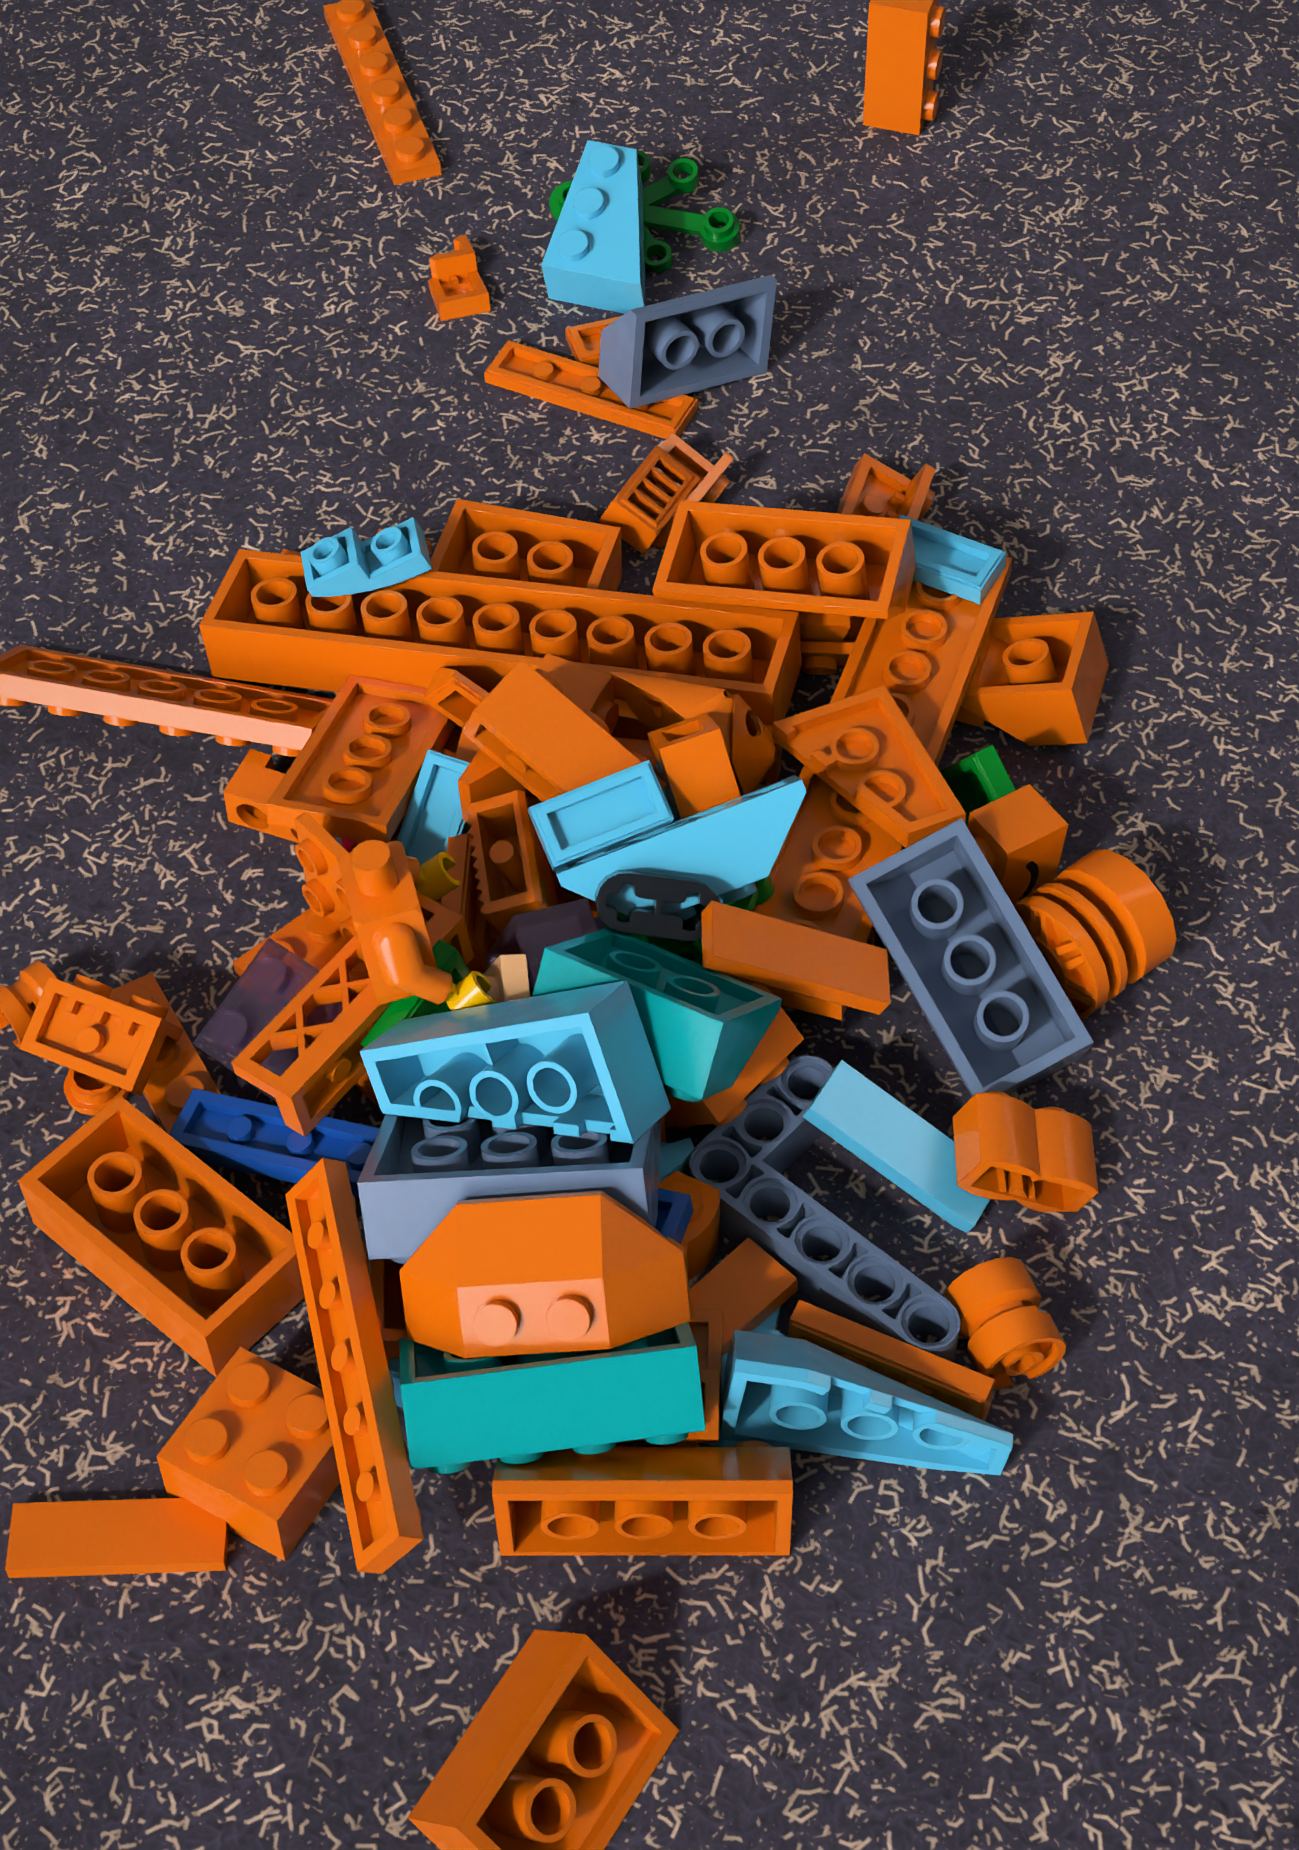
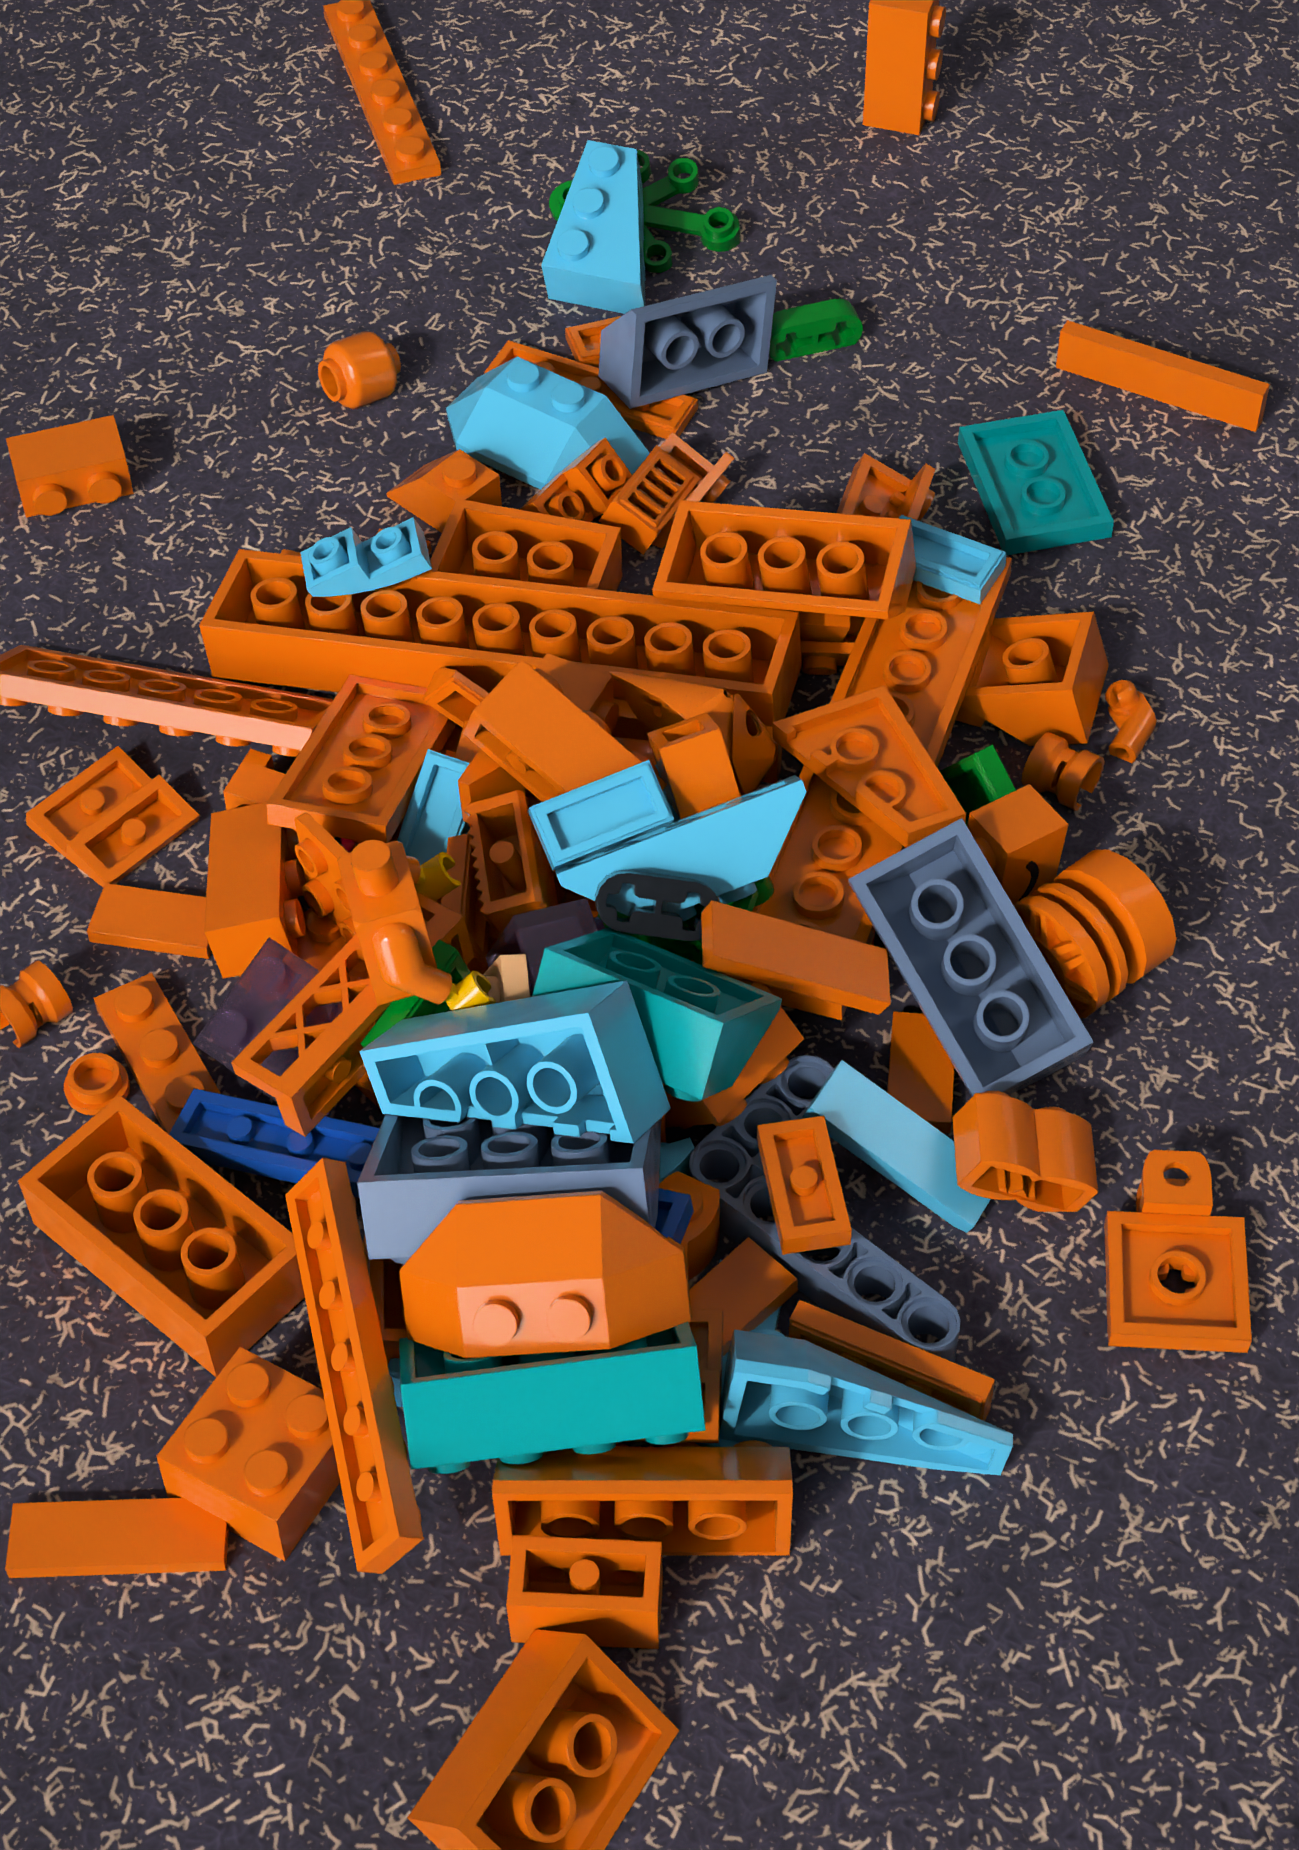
orange bracket [19,974,183,1096] -> none
orange slope [428,234,491,321] -> none
orange wheel [944,1257,1066,1390] -> none
none -> orange brick [6,415,134,518]
none -> orange slope [26,746,200,887]
none -> orange tile [87,883,212,959]
none -> orange brick [204,801,306,979]
none -> orange head [318,331,401,409]
none -> orange slope [387,449,502,533]
none -> medium azure wedge [446,356,650,490]
none -> orange brick [506,1535,663,1649]
none -> orange slope [520,438,632,522]
none -> orange plate [757,1116,852,1255]
none -> green beam [769,298,863,362]
none -> orange tile [887,1011,954,1133]
none -> teal plate [958,410,1114,555]
none -> orange wheel [1021,732,1104,811]
none -> orange tile [1056,320,1270,432]
none -> orange plate [1104,1150,1252,1353]
none -> orange arm [1105,680,1157,763]

